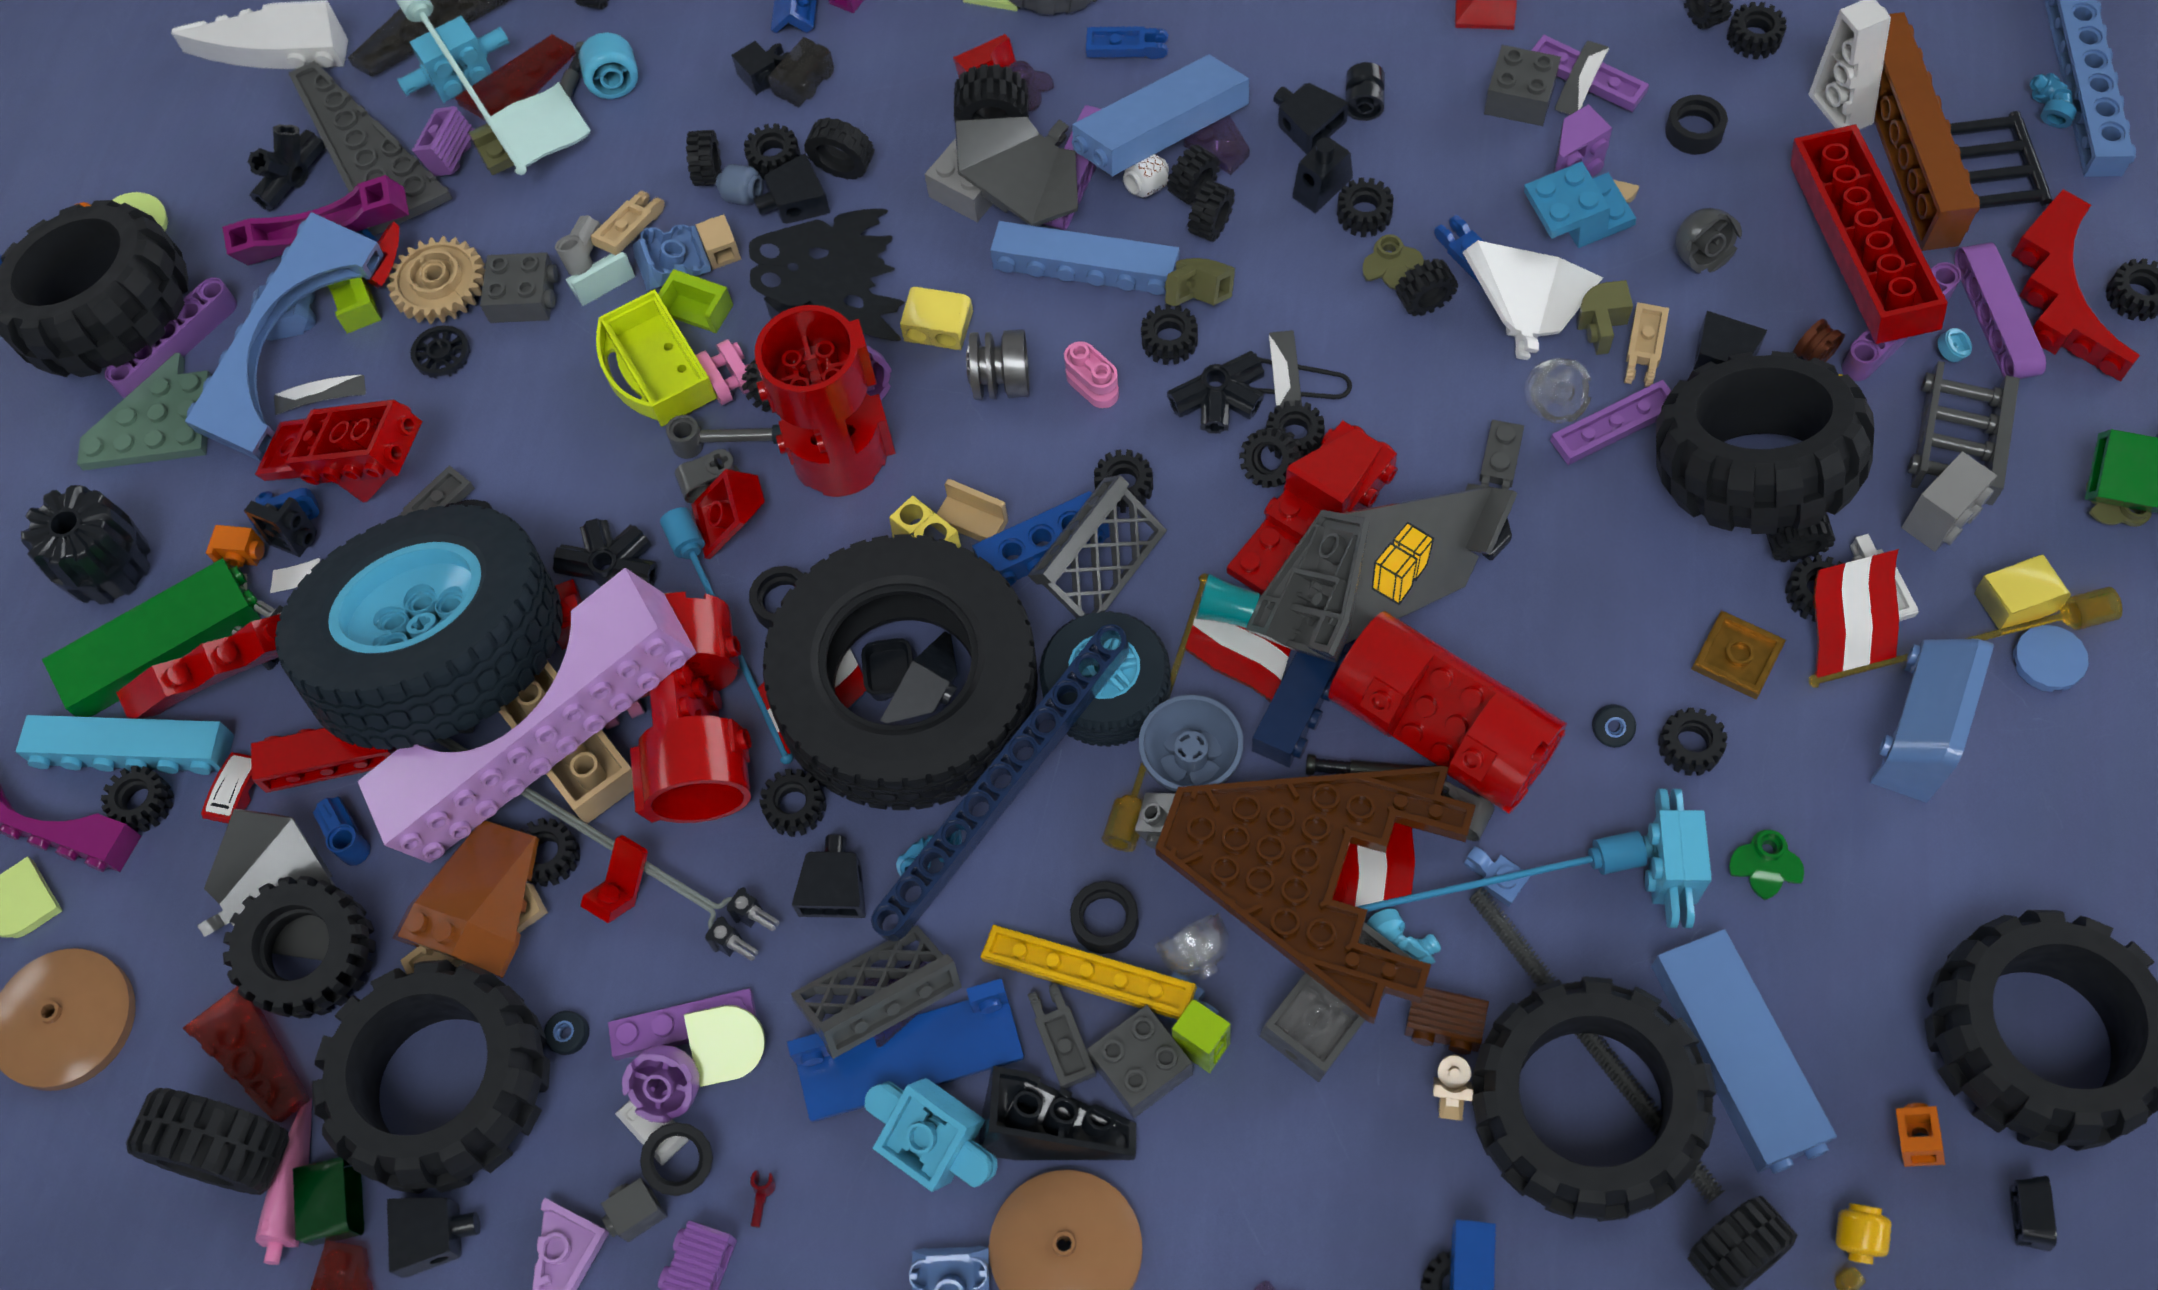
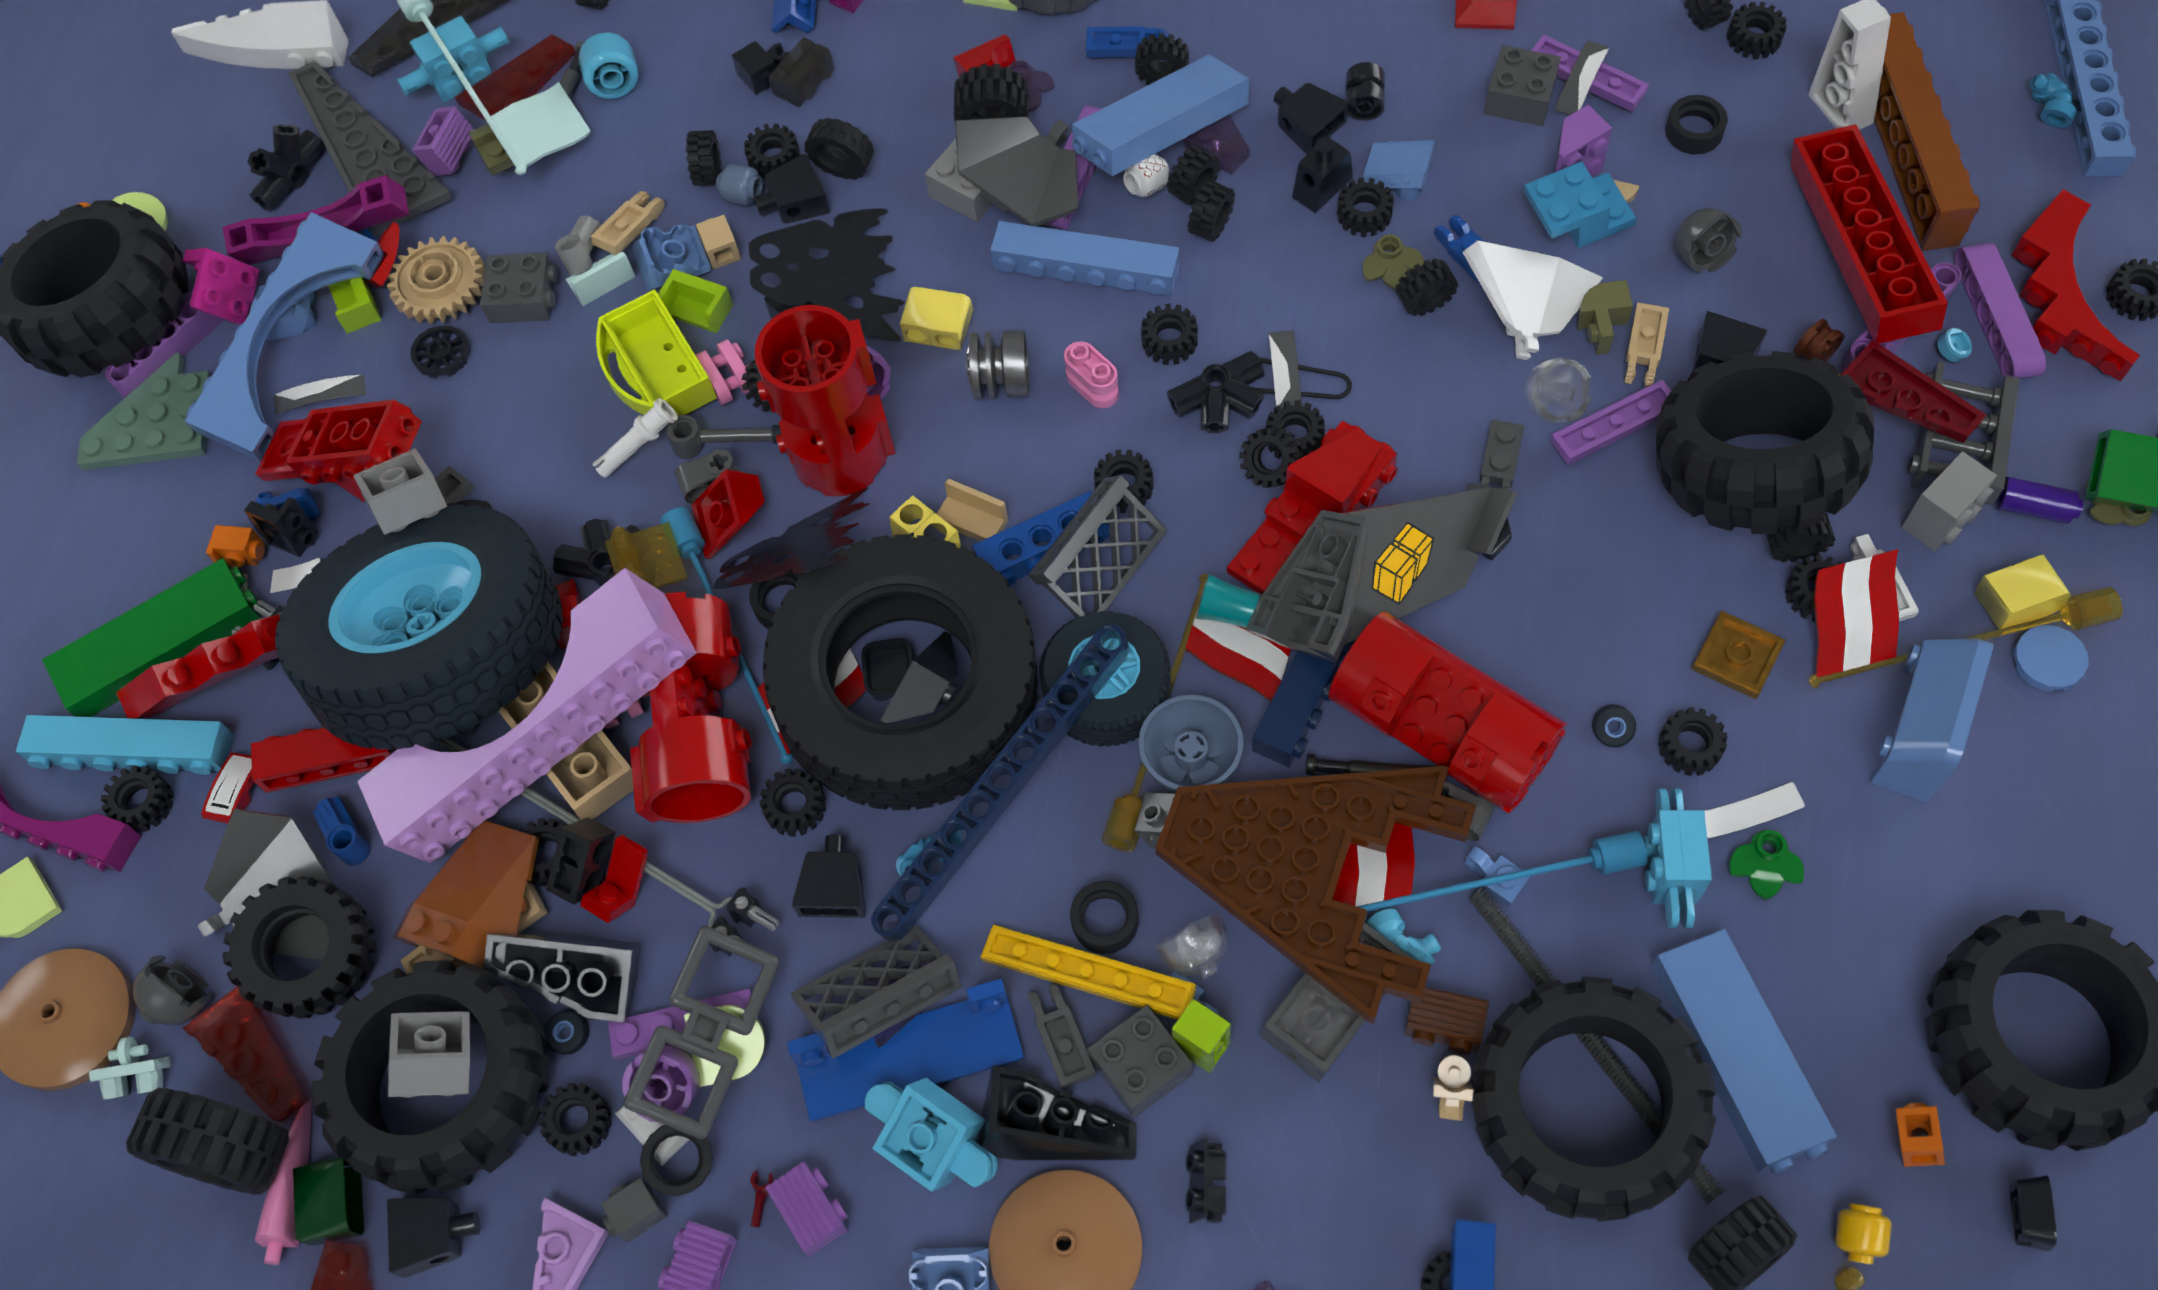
black wheel [21,485,150,605] -> none
olive brick [1165,258,1235,307] -> none
black bar [1950,111,2053,209] -> none
none -> light aqua hips [89,1036,171,1100]
none -> dark grey cylinder [133,955,212,1025]
none -> dark pink bracket [182,248,260,325]
none -> light grey brick [353,448,447,535]
none -> light grey brick [388,1011,470,1098]
none -> black wedge [483,933,641,1022]
none -> black tyre [538,1083,612,1156]
none -> black brick [546,817,616,905]
none -> white pin [593,398,678,478]
none -> clear yellow hinge [605,522,688,588]
none -> dark grey bar [623,926,780,1139]
none -> black piece [713,487,870,589]
none -> medium lavender brick [765,1162,848,1257]
none -> black tyre [1135,33,1189,85]
none -> black hinge [1185,1139,1226,1223]
none -> medium blue slope [1363,140,1435,200]
none -> white sticker [1704,782,1805,838]
none -> dark red wing [1840,340,1987,443]
none -> dark purple brick [1997,476,2083,524]

